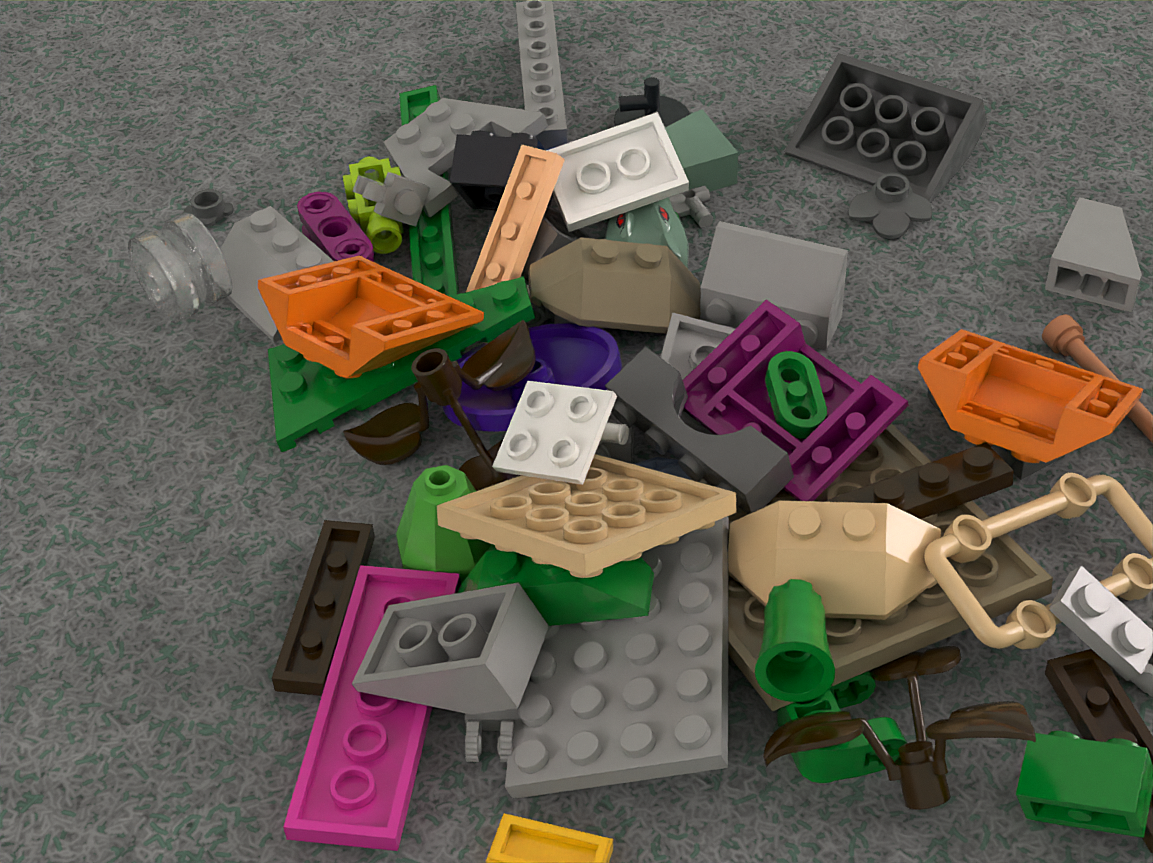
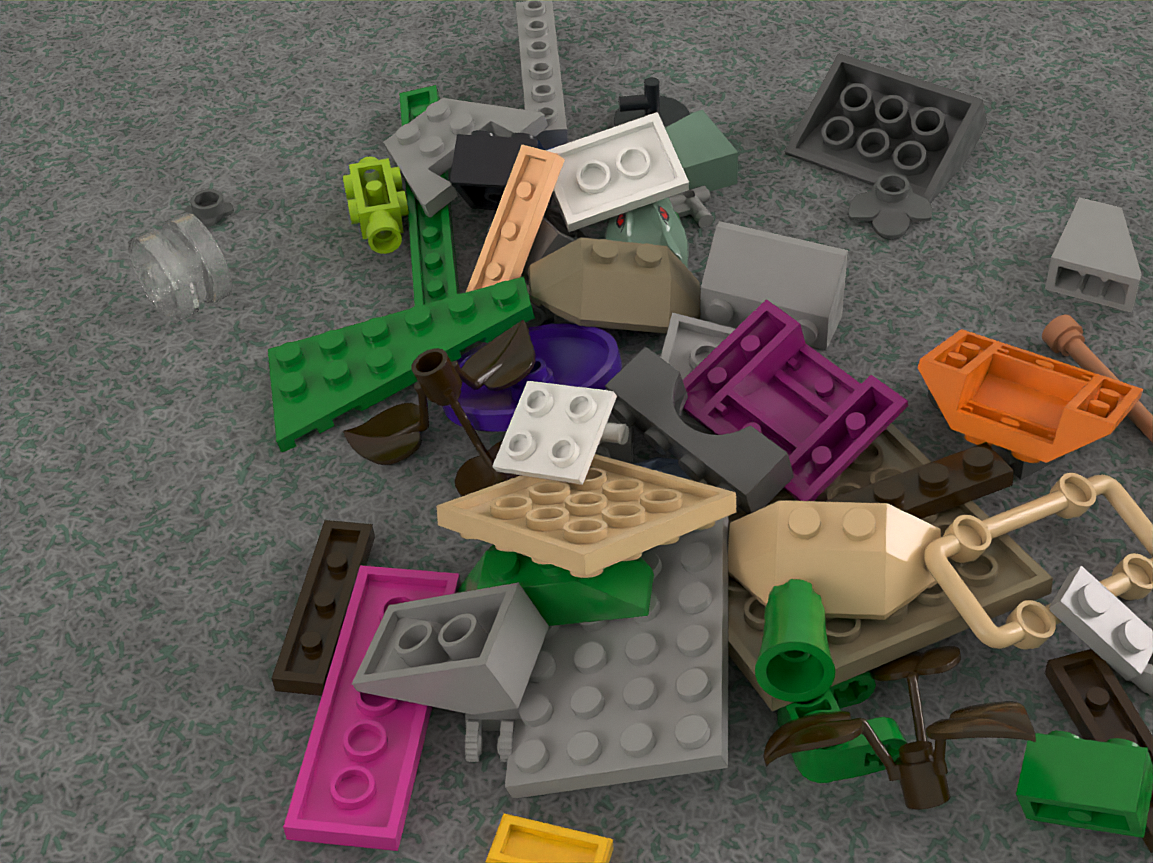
light grey slope [206,206,334,342] -> none
orange slope [258,256,484,378] -> none
magenta piece [297,192,374,262] -> none
light grey plate [353,172,430,227] -> none
bright green cone [396,465,493,584] -> none
green plate [765,351,827,439] -> none

